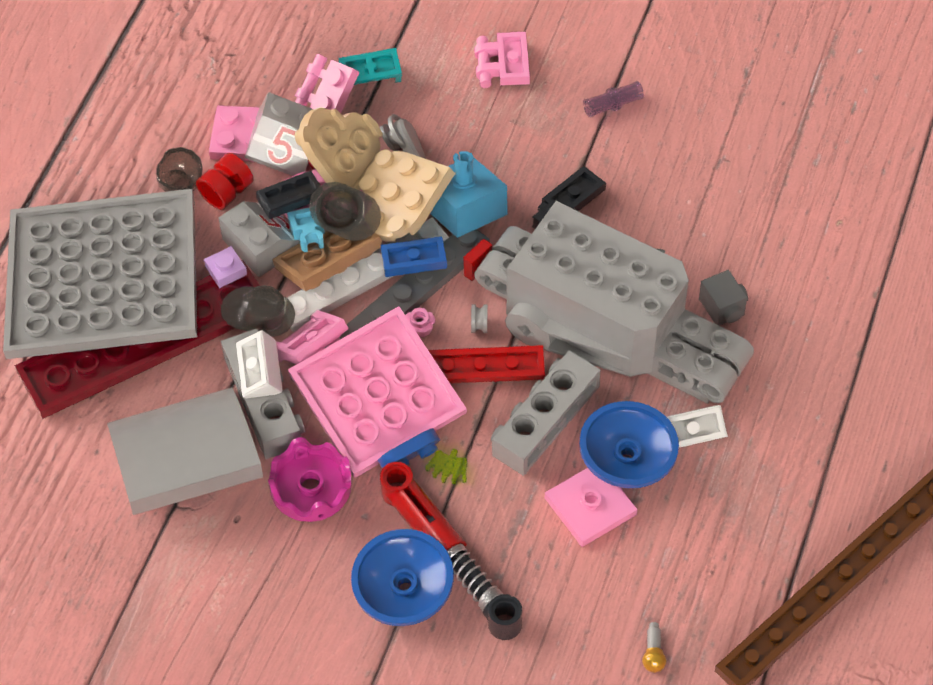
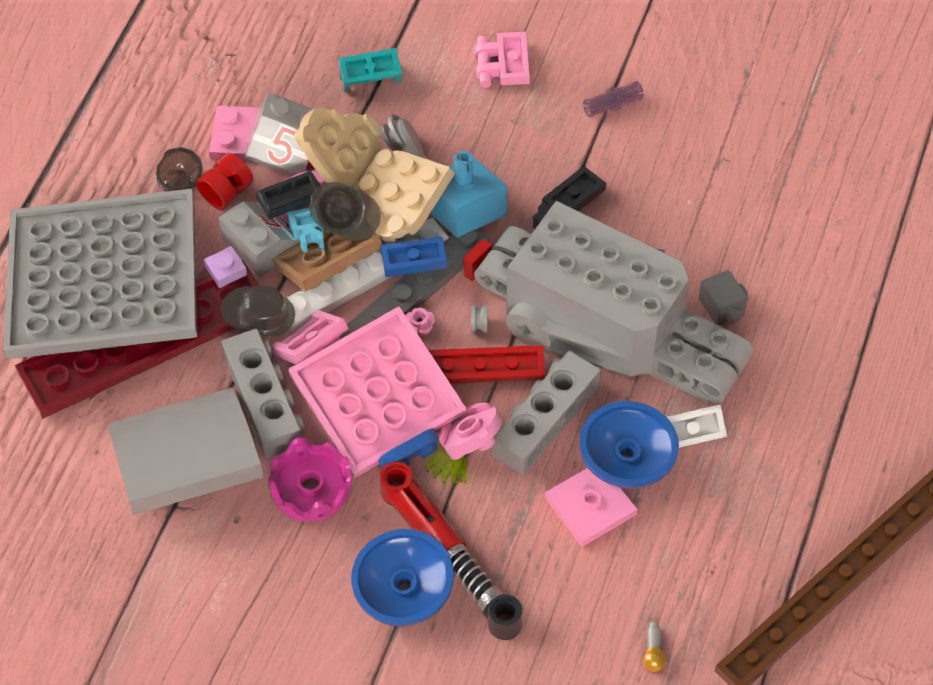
white slope [236,330,283,399] -> none
bright pink plate [295,54,359,113] -> none
none -> bright pink plate [438,403,502,460]

